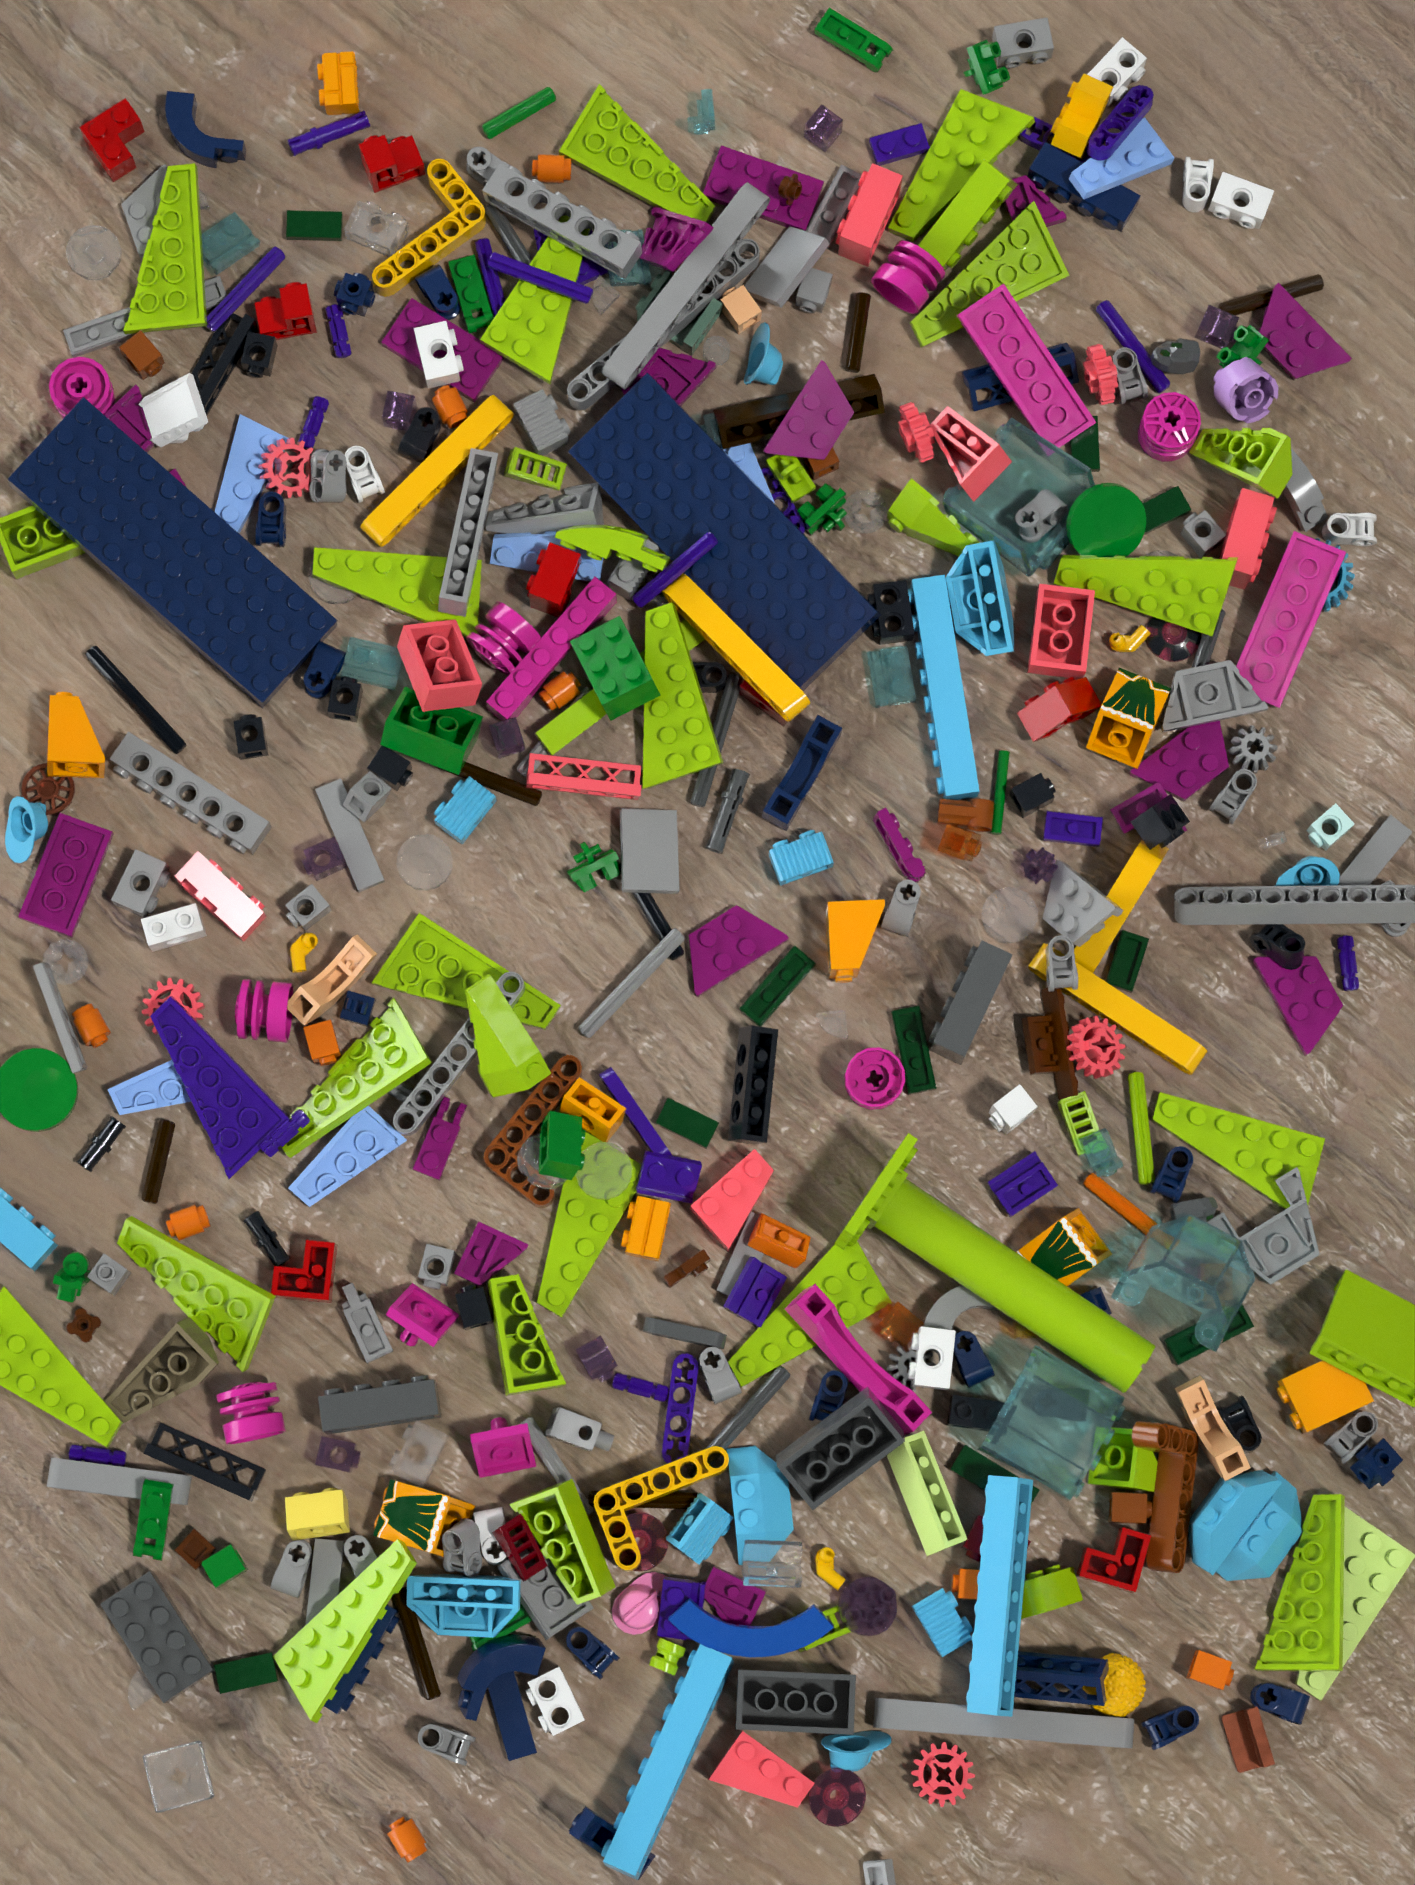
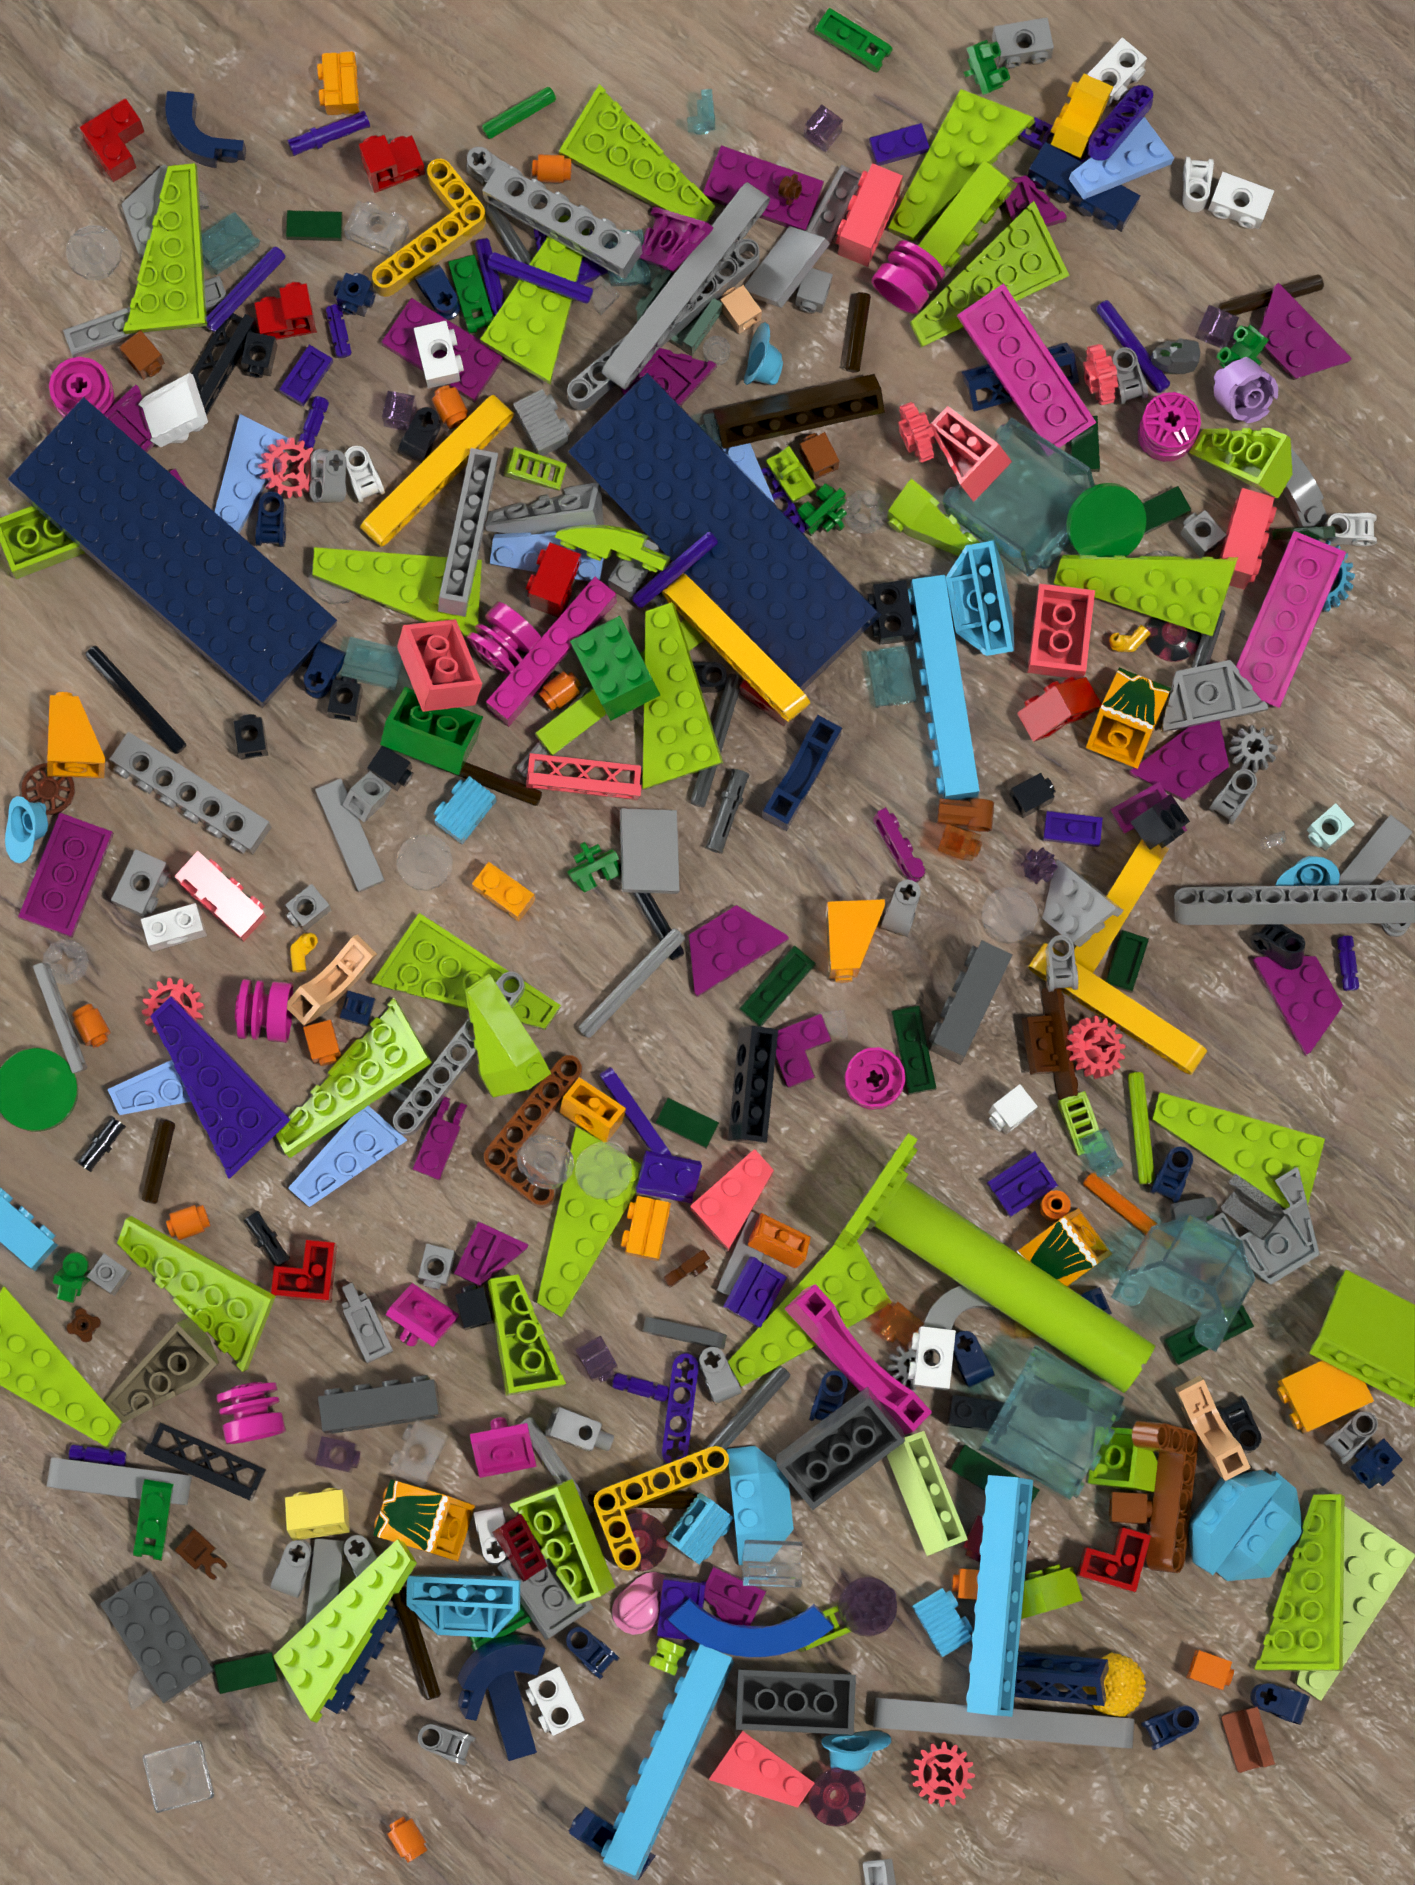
green panel [202,1544,248,1588] -> none
dark purple axle [260,1109,310,1157] -> none
clear purple brick [301,837,347,881] -> none
light grey piece [442,1518,482,1577] -> none
clear purple brick [489,717,525,759] -> none
green brick [539,1111,585,1180] -> none
magenta wing [763,360,854,460] -> none
medium azure brick [769,830,834,886] -> none
yellow arm [815,1547,846,1591] -> none
green bar [990,750,1010,835] -> none
light grey piece [1015,489,1069,543] -> none
none -> dark purple plate [279,344,333,407]
none -> light orange brick [472,862,535,922]
none -> magenta plate [776,1014,832,1088]
none -> orange brick [1039,1190,1071,1222]
none -> clear smoke panel [1220,1173,1285,1240]
none -> dark green tile [1272,526,1335,540]

